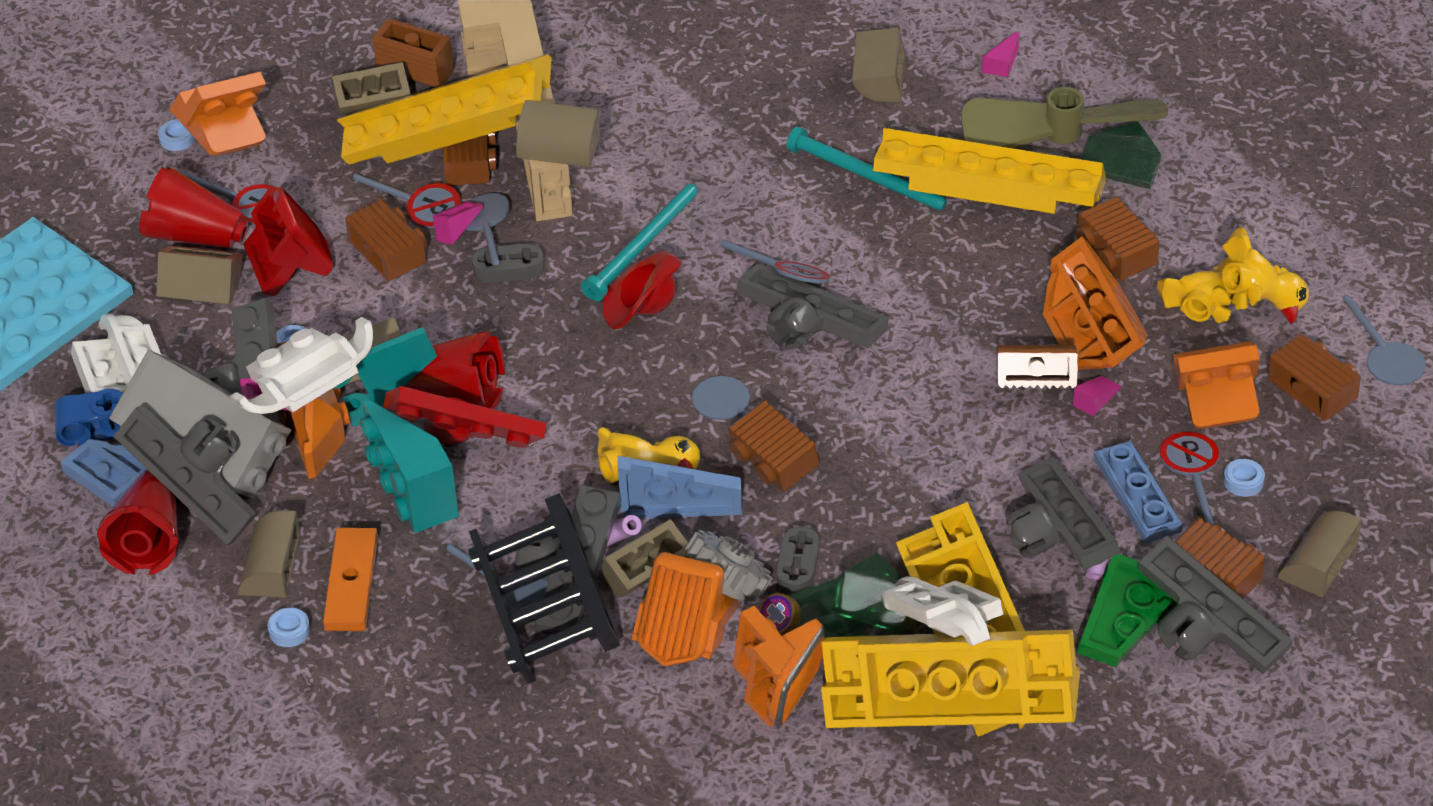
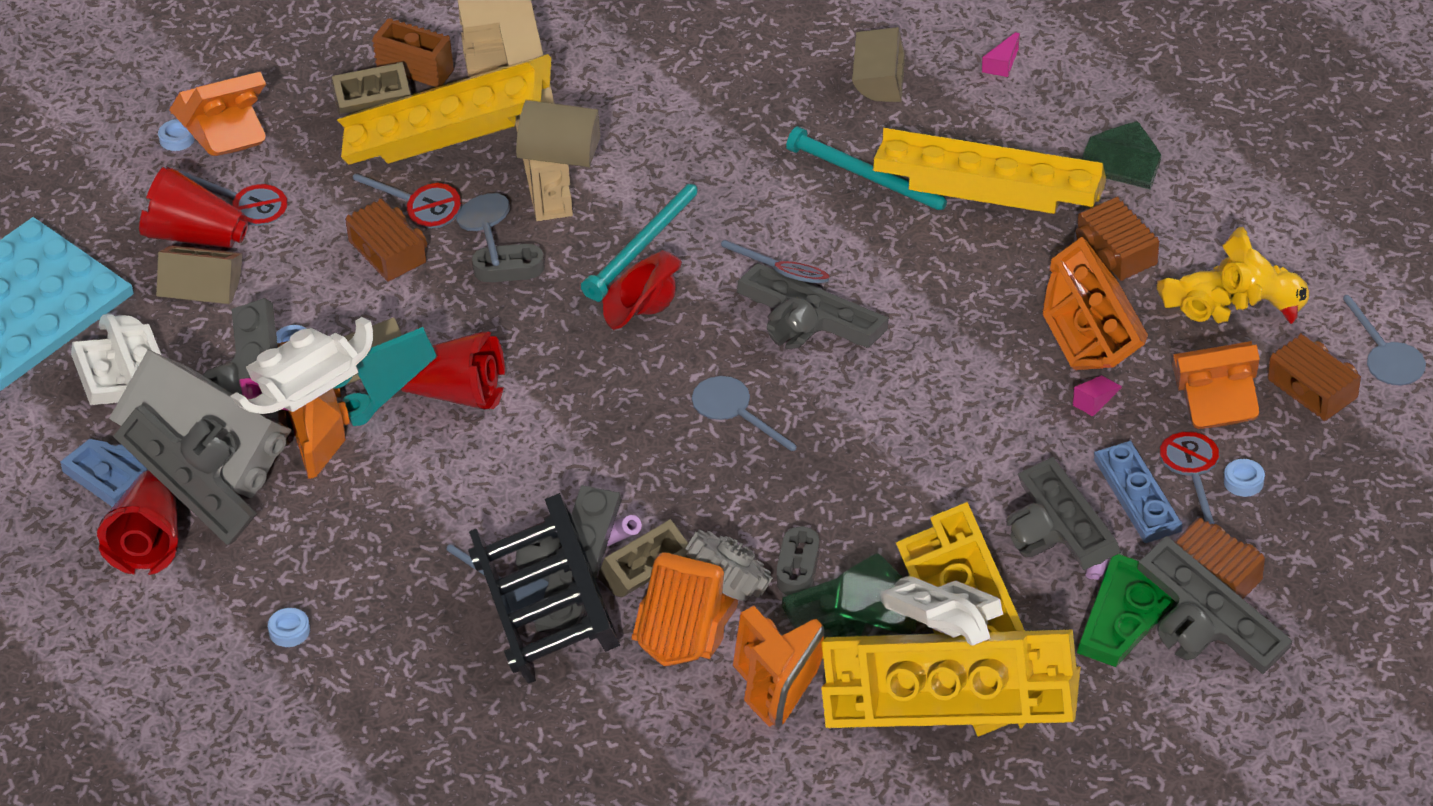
blue piece [54,389,123,447] -> none
dark tan brick [238,511,300,598] -> none
red piece [243,186,333,296] -> none
orange tile [323,528,378,631] -> none
teal slope [360,399,459,533] -> none
red plate [383,386,547,448] -> none
dark pink piece [433,201,483,245] -> none
dark orange brick [443,132,497,186] -> none
yellow animal [597,427,700,483] -> none
medium blue wing [618,456,742,519] -> none
dark orange brick [728,400,819,491] -> none
tile [759,593,801,636] -> none
olive piece [961,87,1168,148] -> none
brick [997,345,1077,389] -> none
dark tan brick [1278,511,1362,597] -> none

